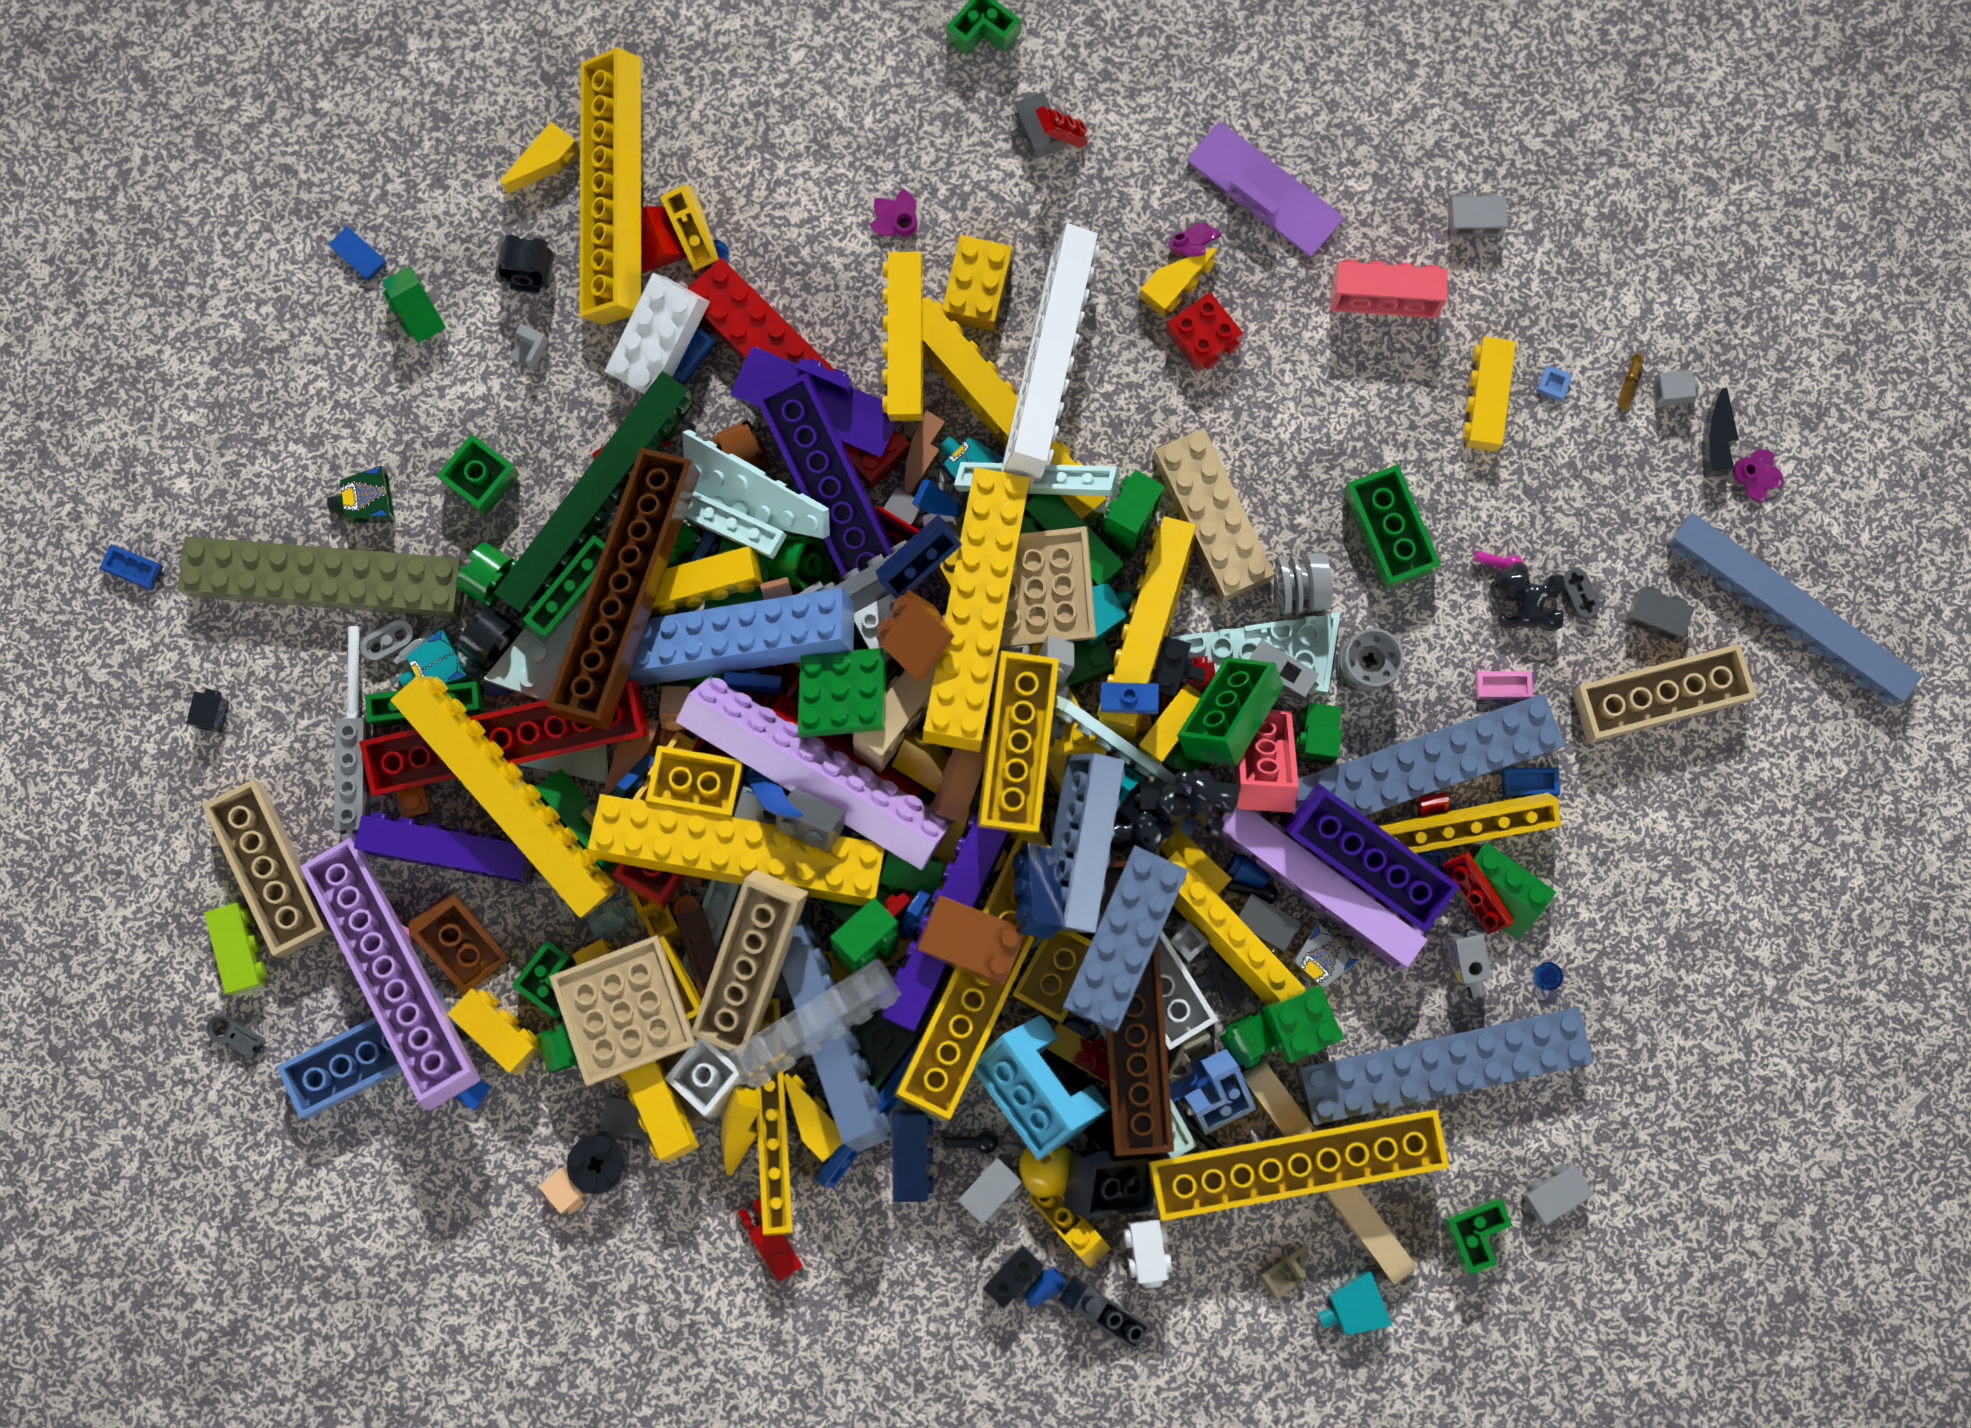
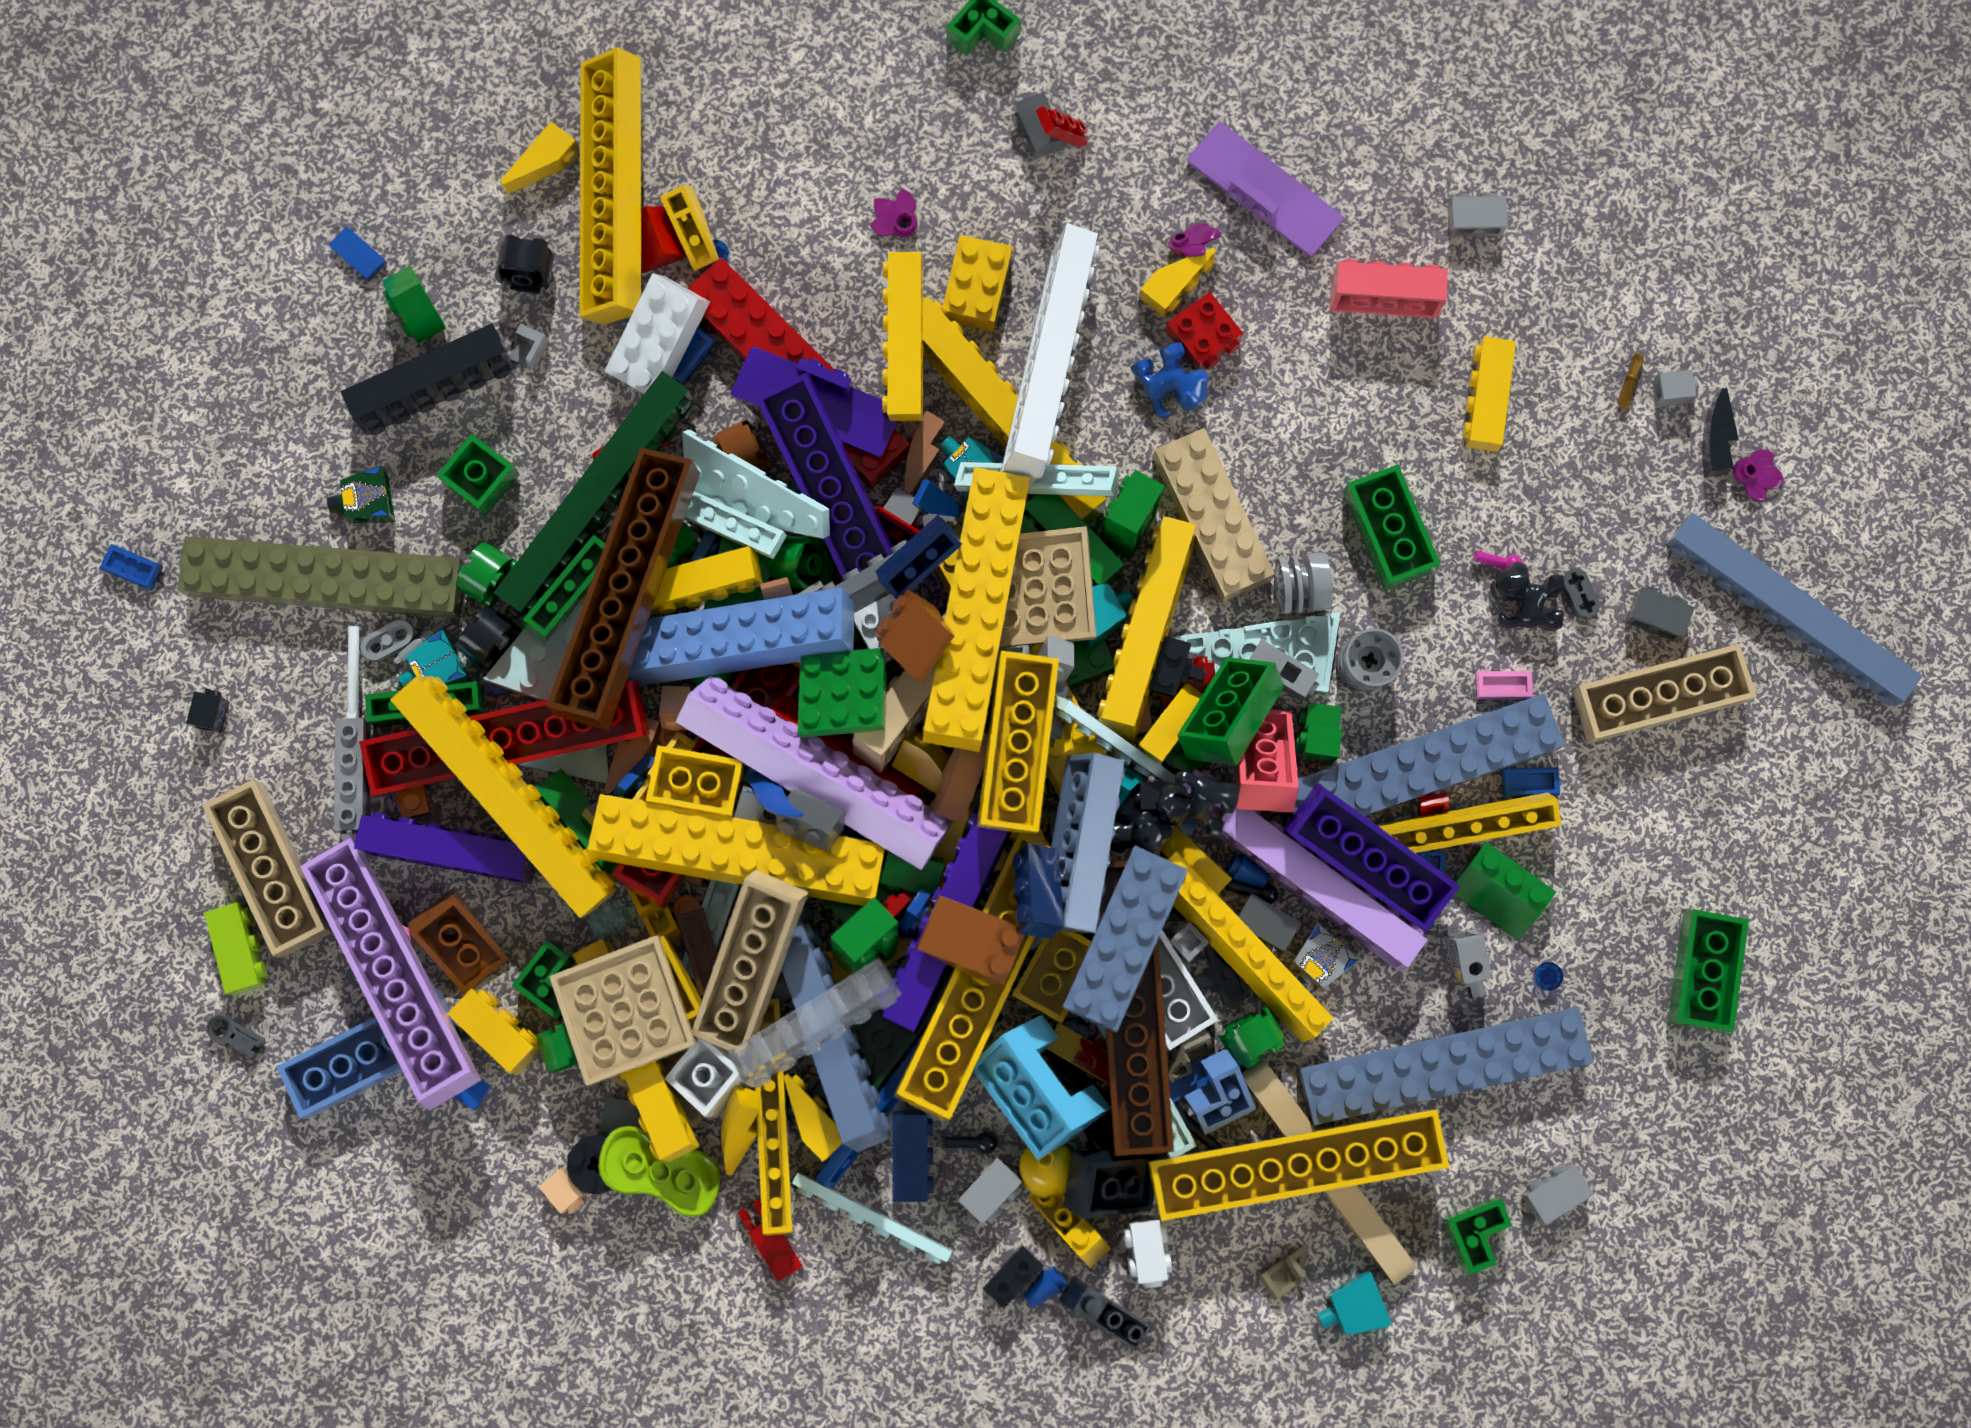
blue plate [724,670,782,695] -> none
blue plate [1100,682,1159,714] -> none
green brick [1262,985,1344,1062] -> none
red tile [1442,852,1514,935] -> none
medium blue tile [1536,365,1572,401] -> none
none -> black brick [340,323,516,436]
none -> lime plate [599,1126,720,1217]
none -> light aqua plate [792,1172,953,1264]
none -> blue animal [1130,342,1209,419]
none -> green brick [1668,909,1749,1034]

